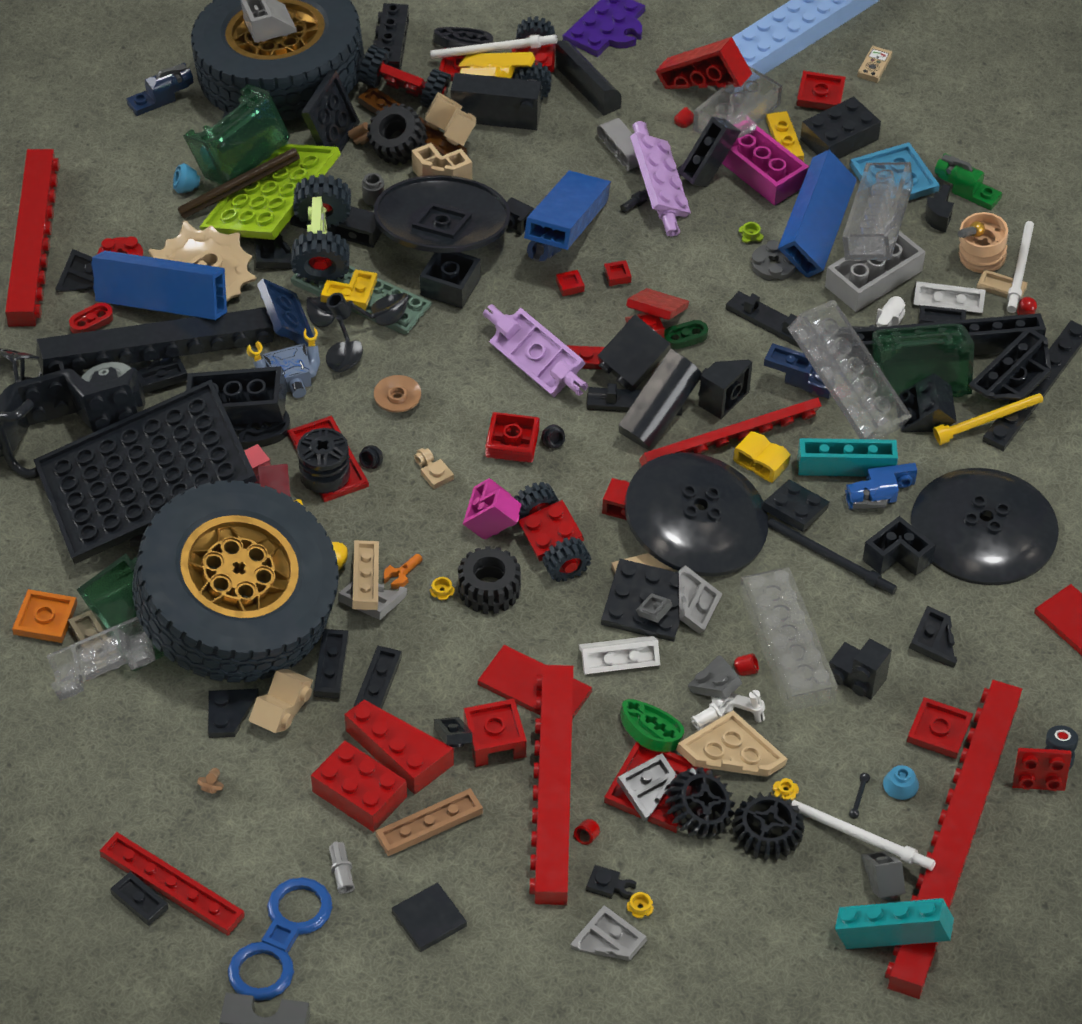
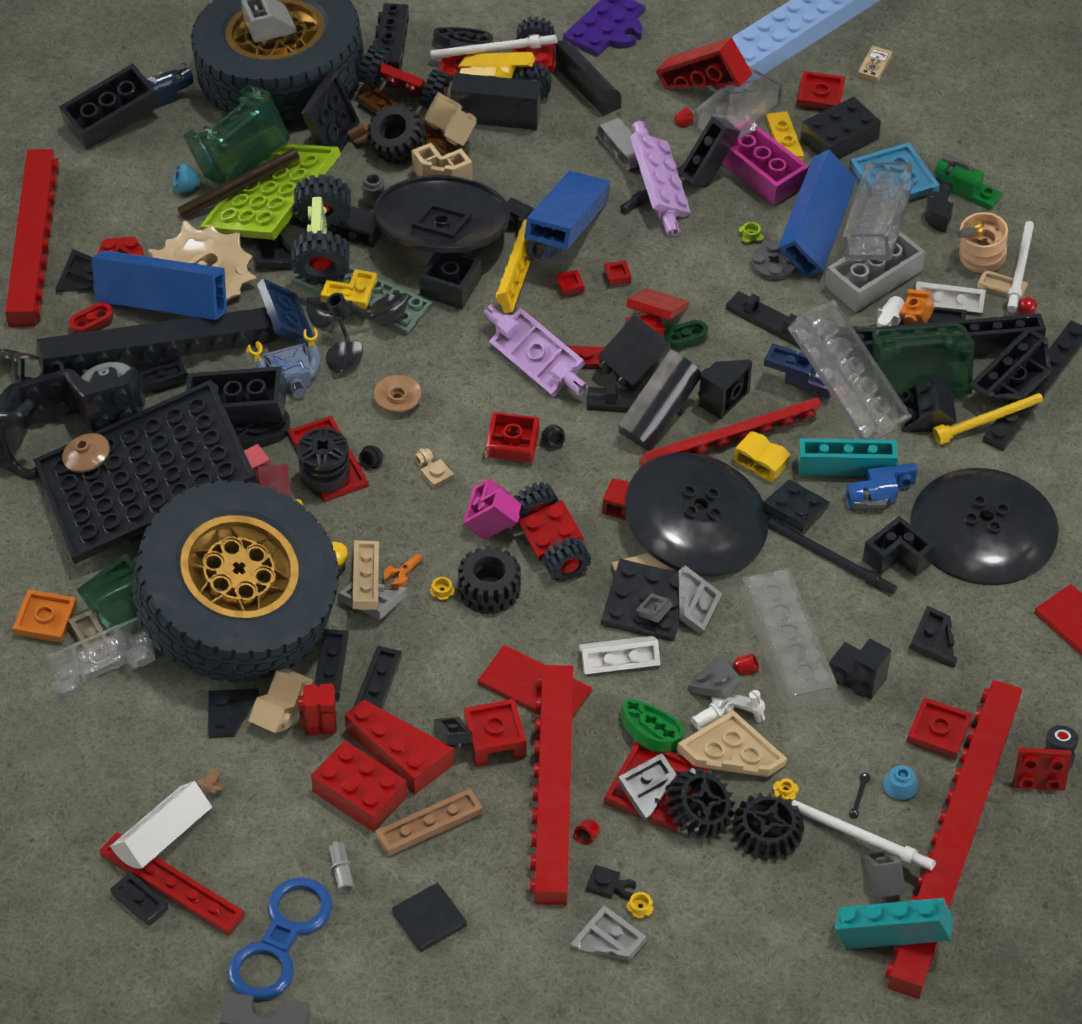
none -> black brick [59,63,161,150]
none -> medium nougat dish [62,433,110,473]
none -> white brick [110,781,212,868]
none -> red brick [298,684,337,735]
none -> yellow plate [496,220,531,313]
none -> orange brick [900,289,935,325]

